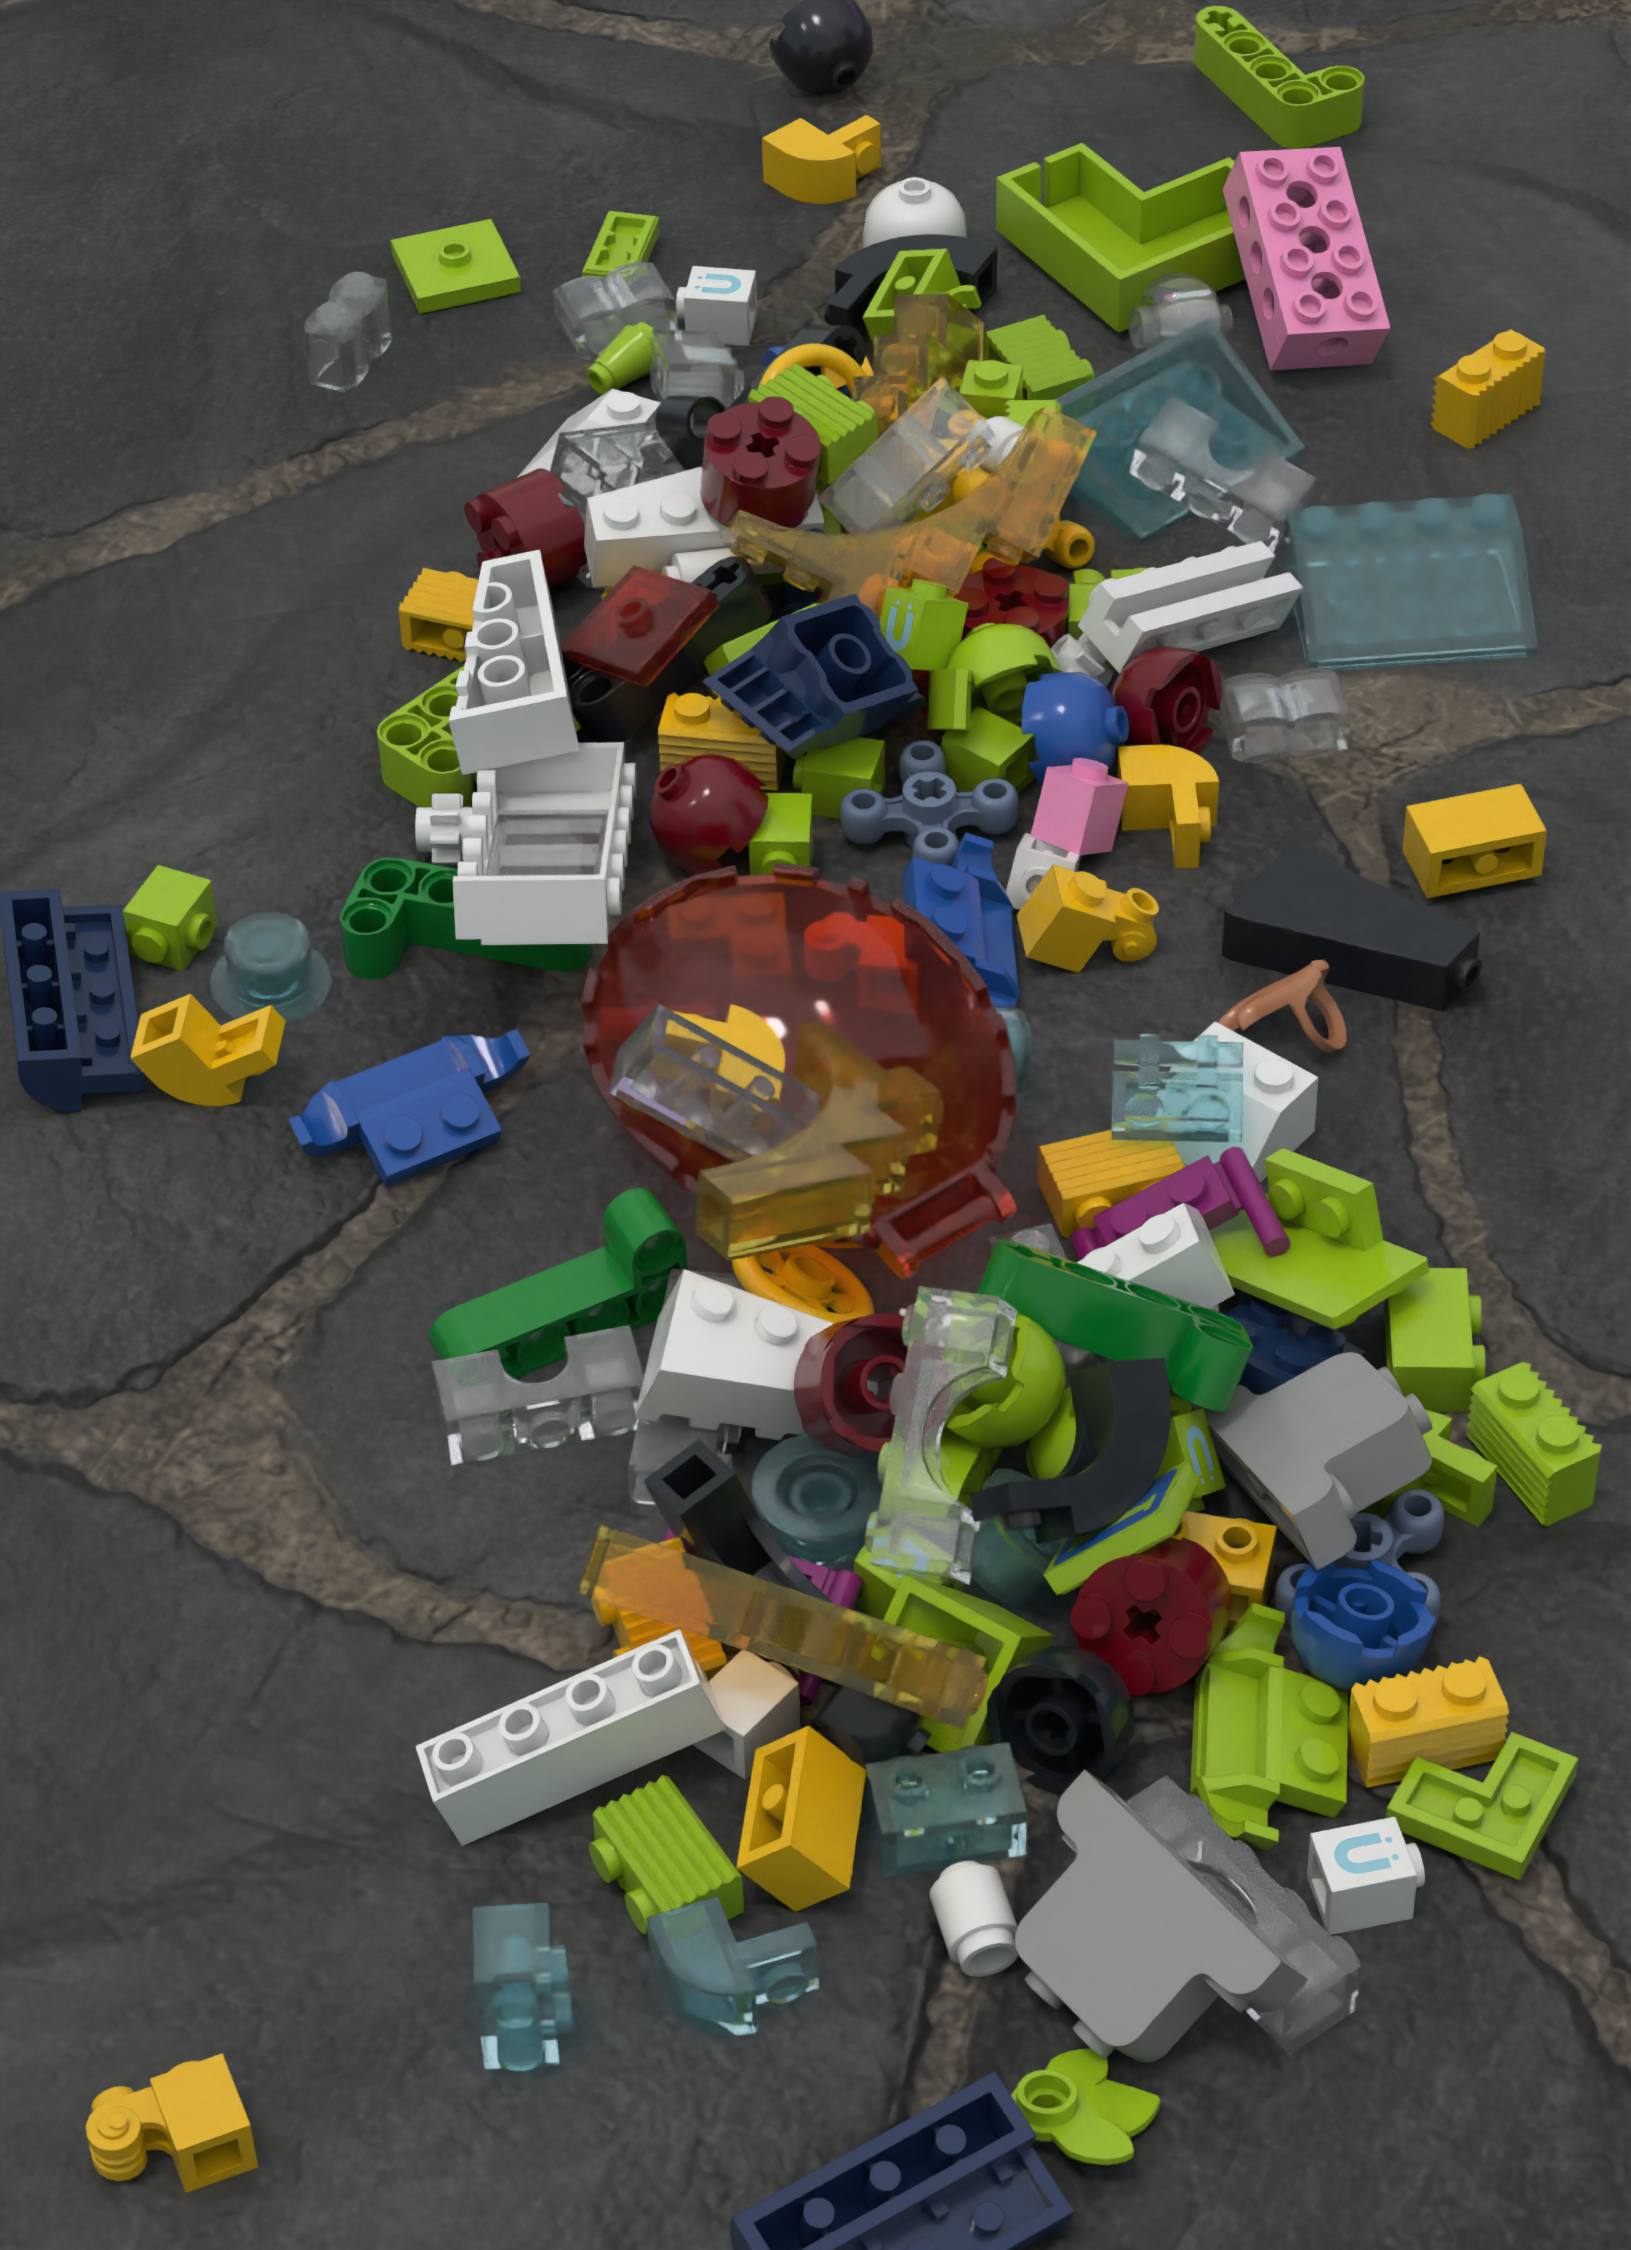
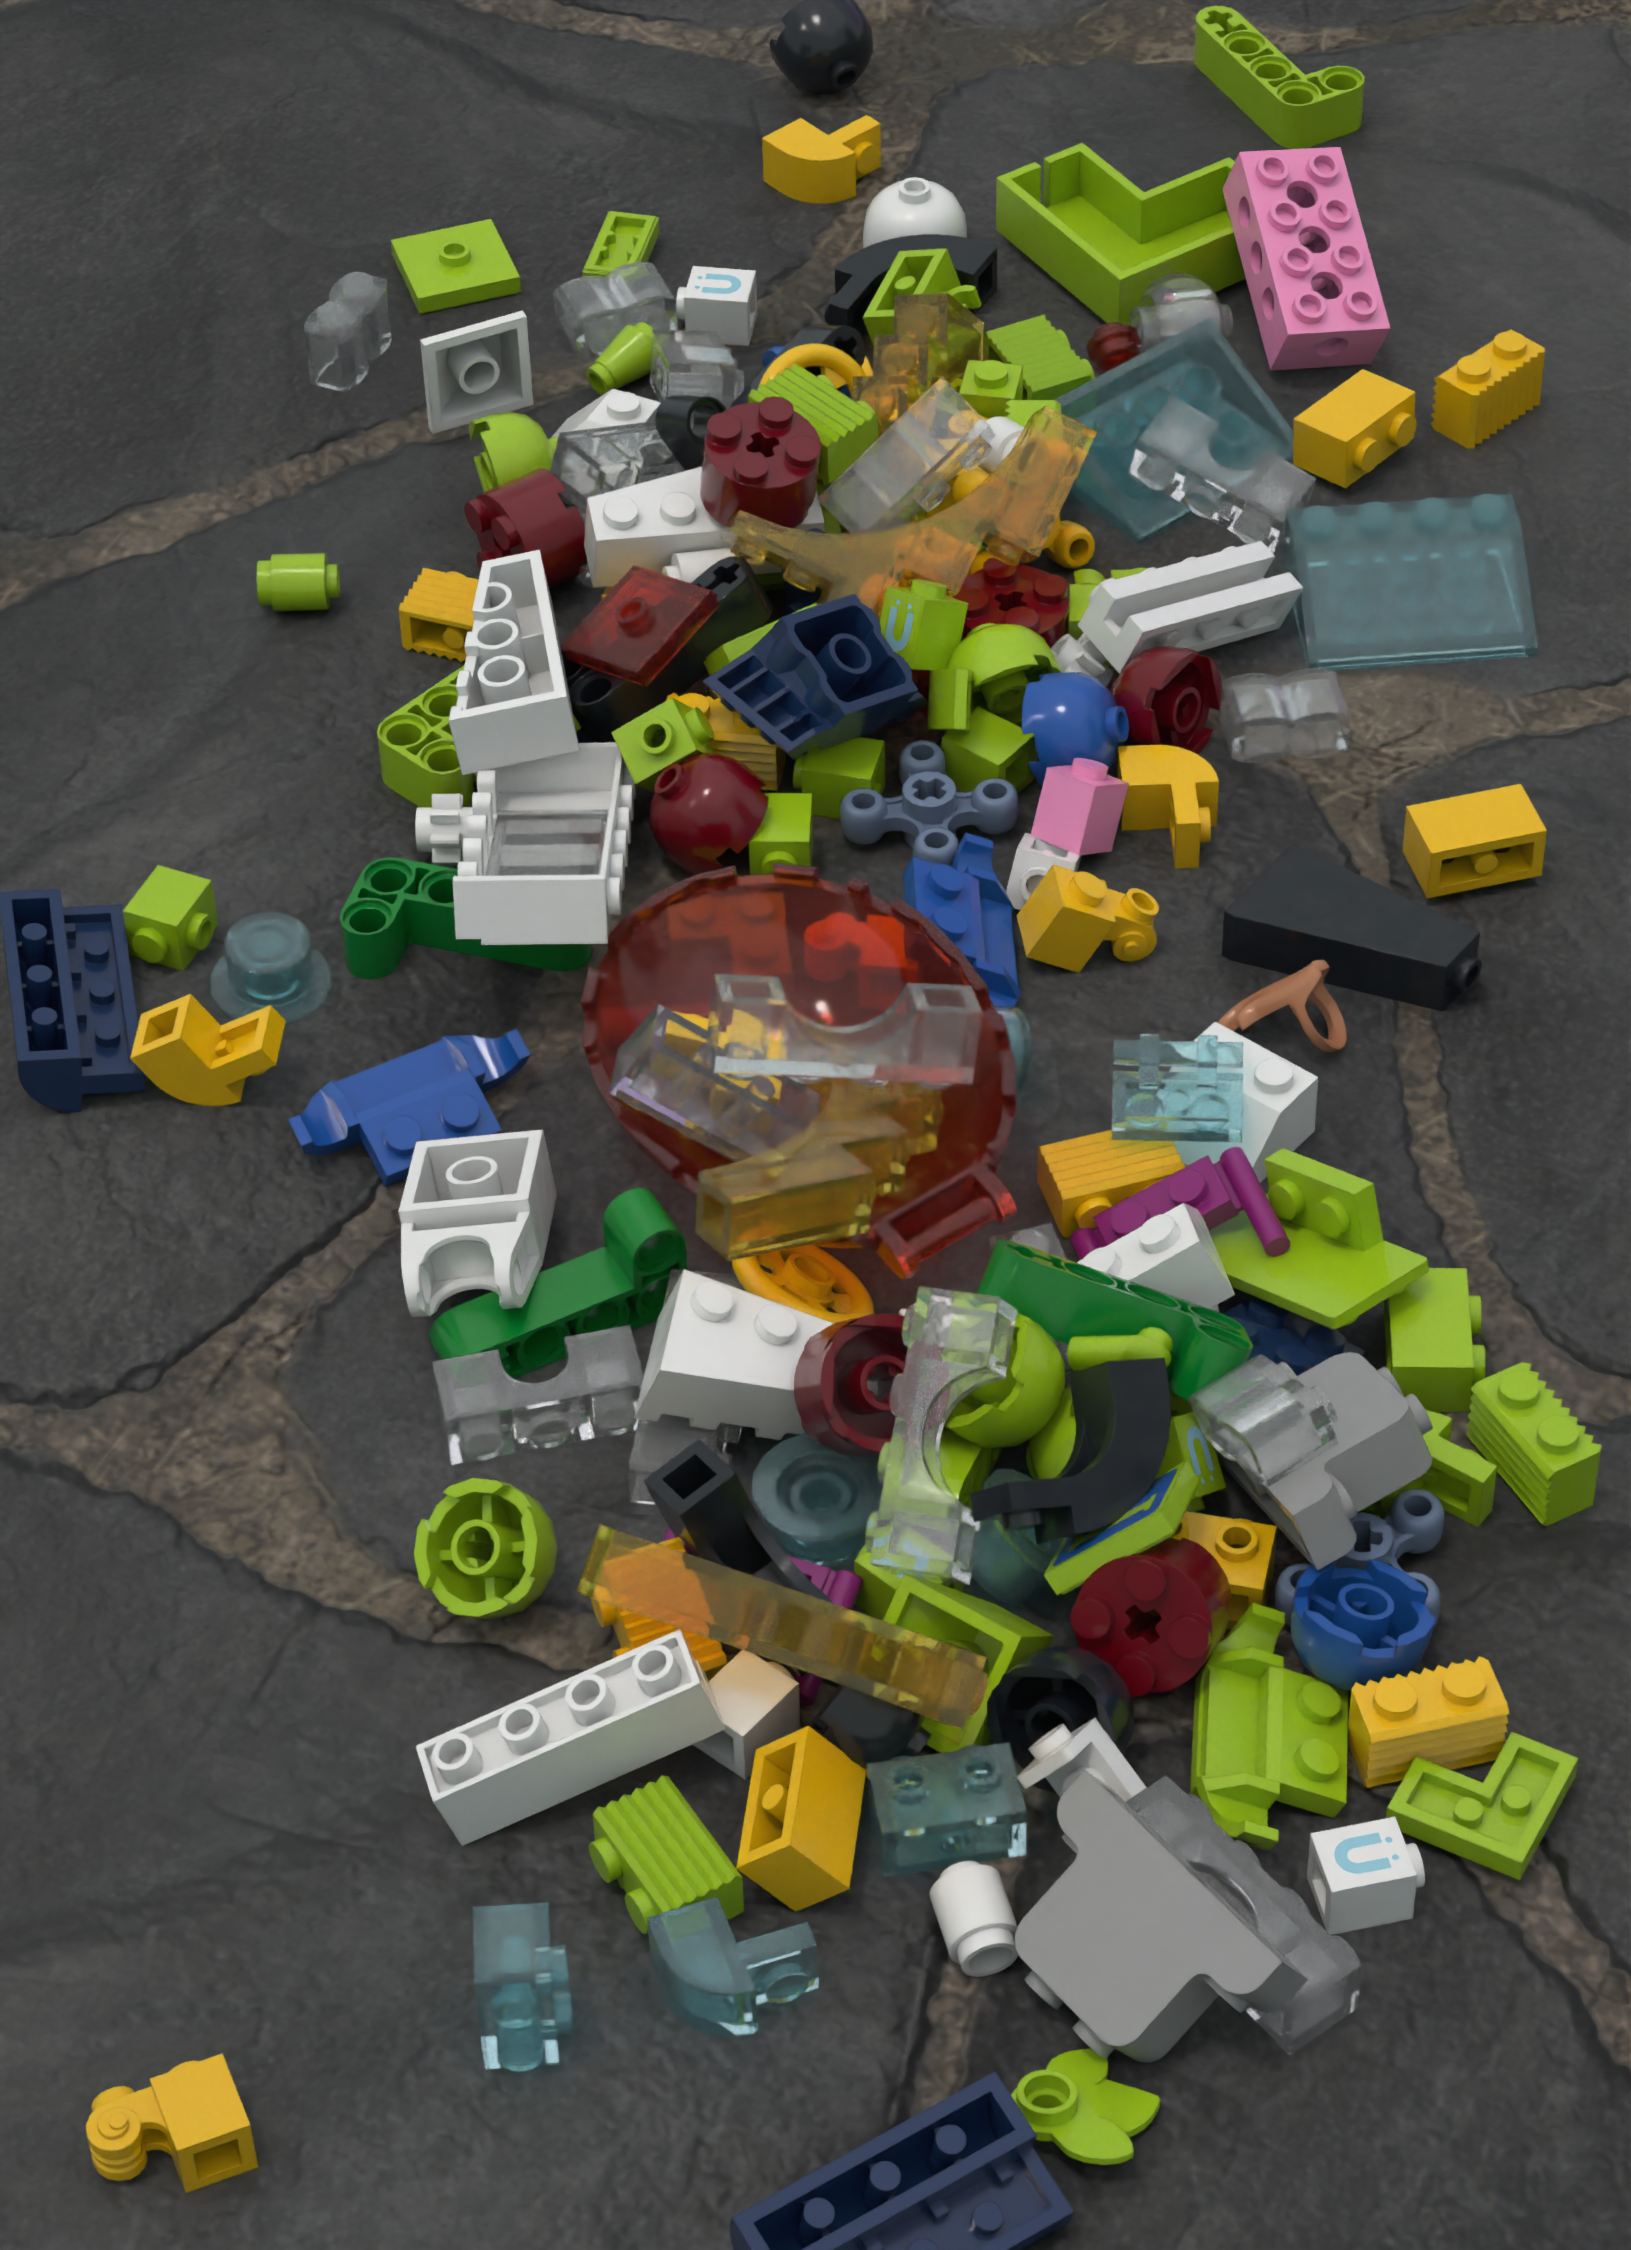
none -> lime brick [257,553,340,611]
none -> white brick [398,1129,557,1318]
none -> lime cylinder [414,1478,558,1620]
none -> white slope [420,310,534,434]
none -> lime cylinder [469,412,566,492]
none -> lime brick [611,698,714,793]
none -> clear arch [706,974,982,1089]
none -> white bracket [1016,1718,1147,1804]
none -> lime arm [1068,1327,1173,1371]
none -> clear red plate [1086,322,1140,371]
none -> clear brick [1188,1354,1339,1487]
none -> yellow brick [1293,369,1417,489]

